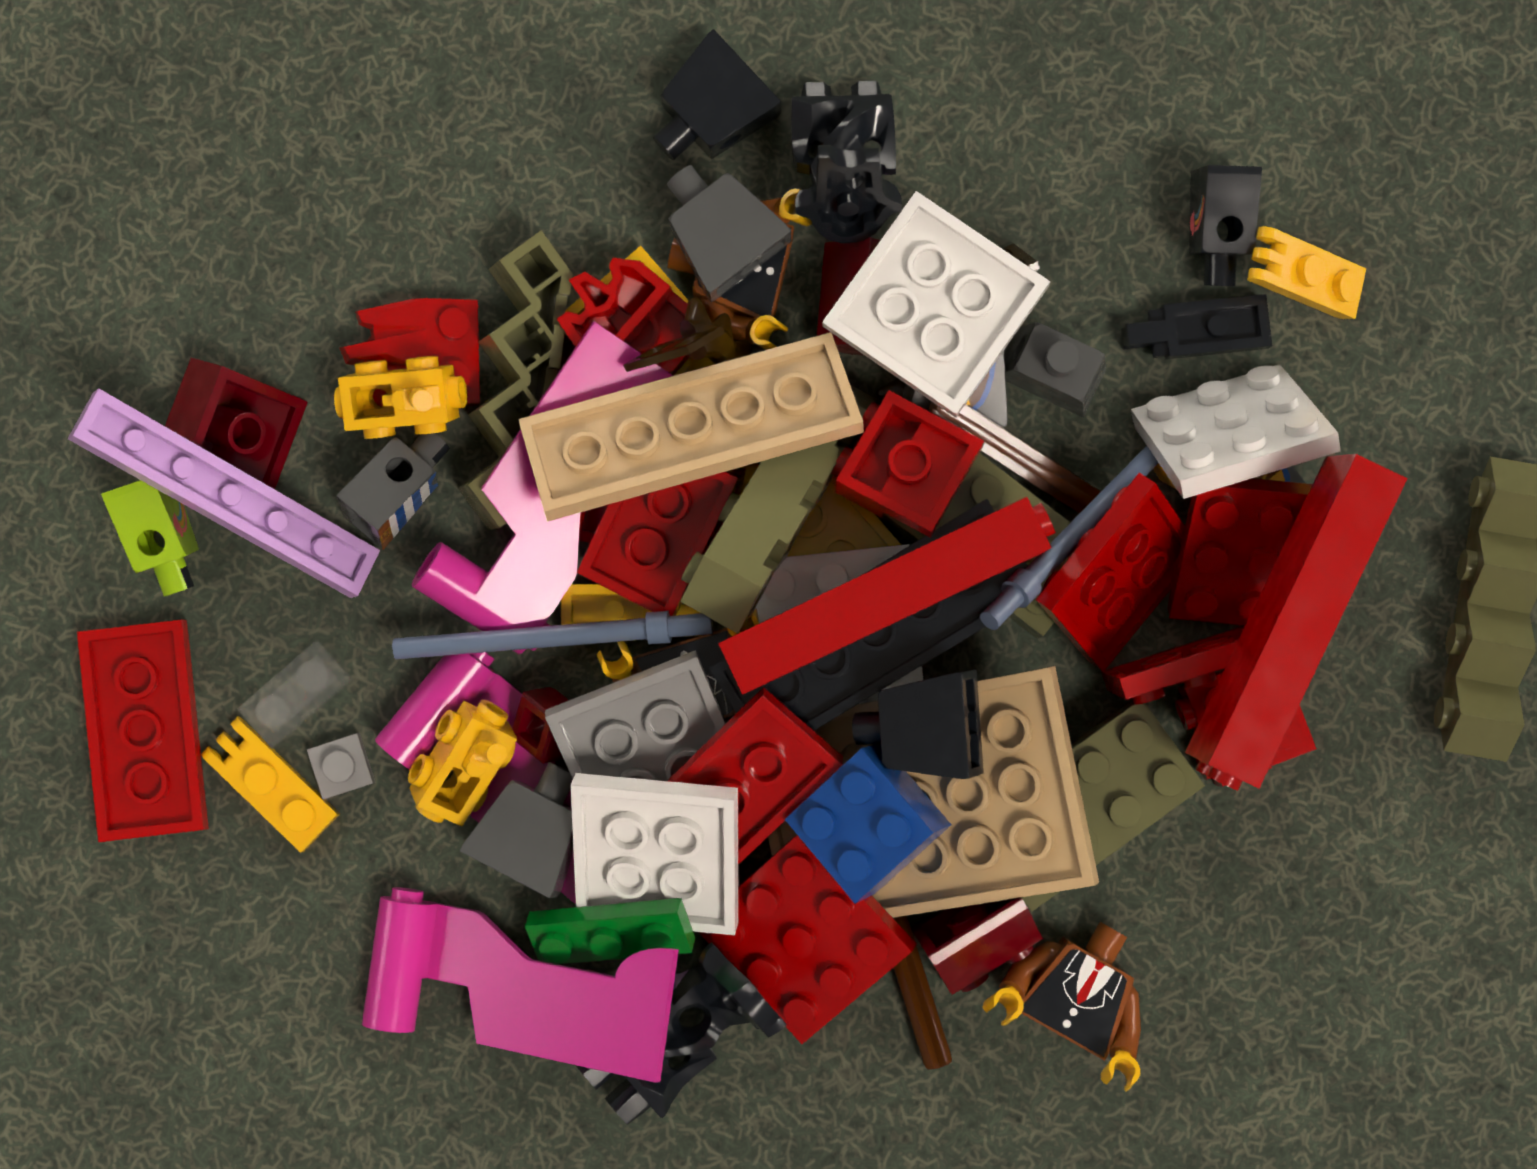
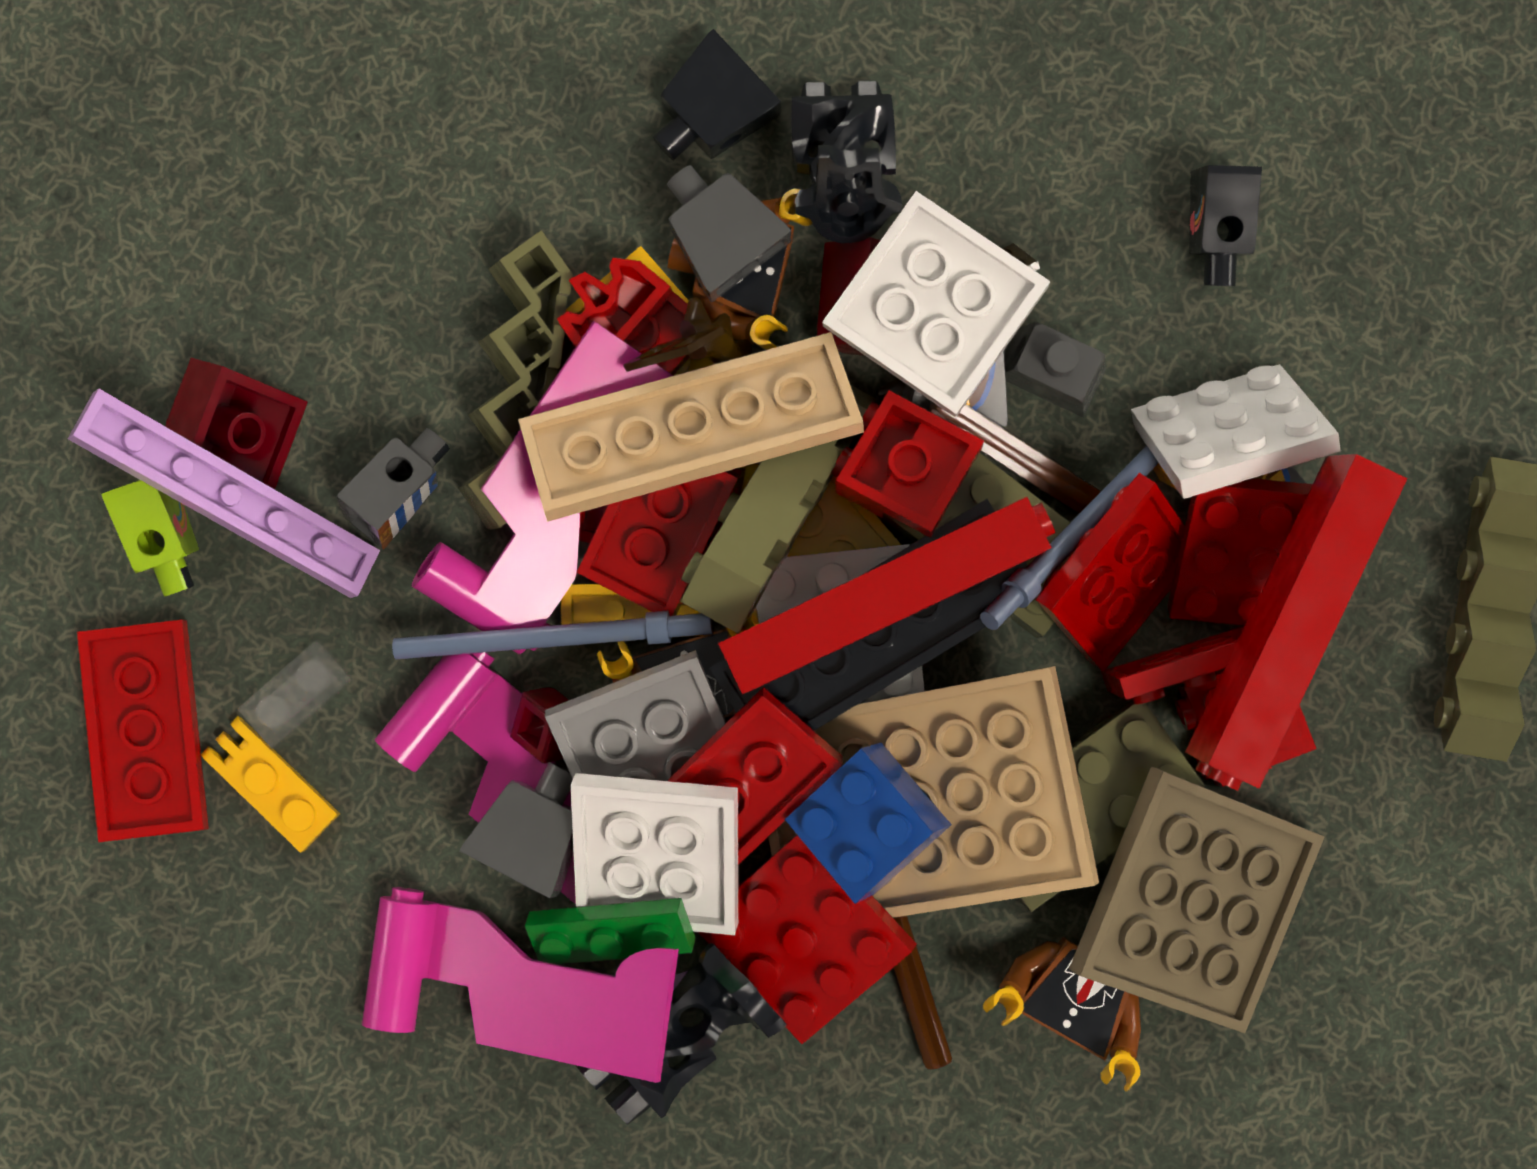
light grey plate [307,733,376,800] -> none
yellow brick [334,356,467,439] -> none
red plate [339,298,480,407] -> none
yellow brick [408,700,517,826] -> none
black torso [852,669,984,779] -> none
dark red slope [911,898,1043,995] -> none
black hinge [1121,294,1273,360] -> none
yellow hinge [1247,226,1366,319] -> none
none -> dark tan plate [1069,766,1325,1033]

